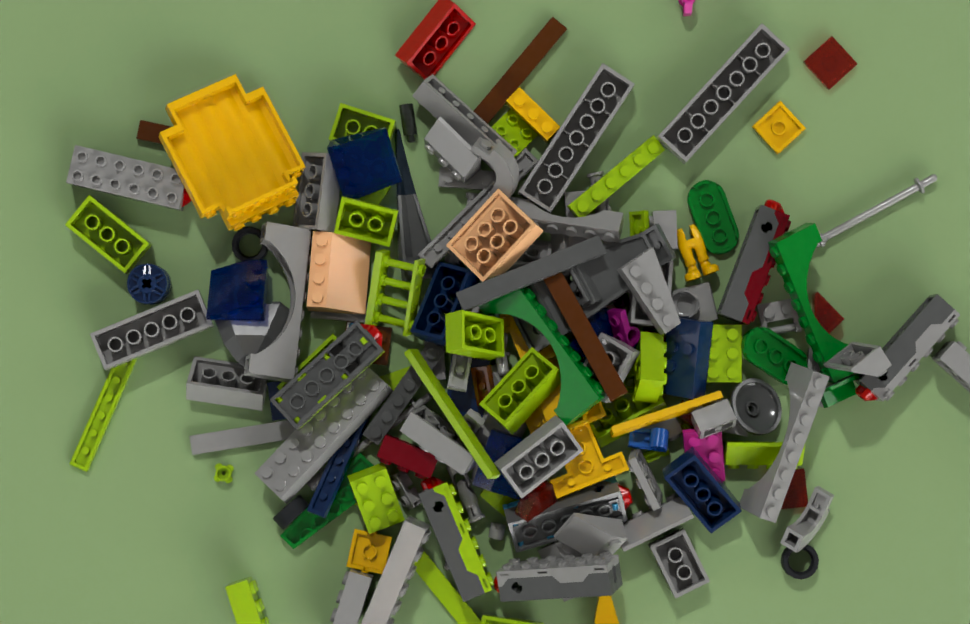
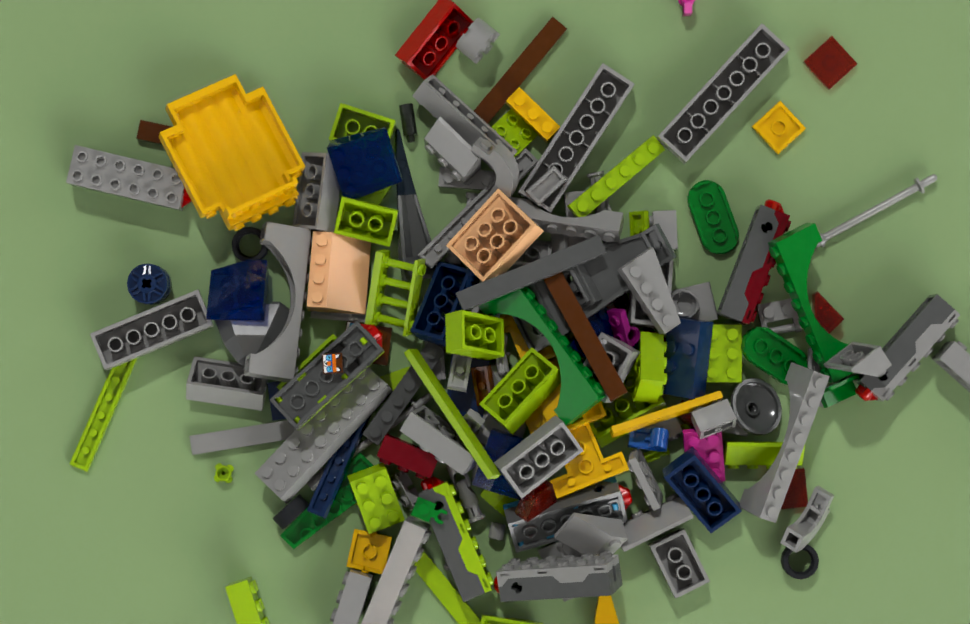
lime brick [65,195,153,274] -> none
yellow piece [677,224,720,282] -> none
none -> tile [322,353,344,374]
none -> green plate [411,496,448,524]
none -> light grey brick [455,18,500,64]
none -> light grey tile [525,166,567,206]

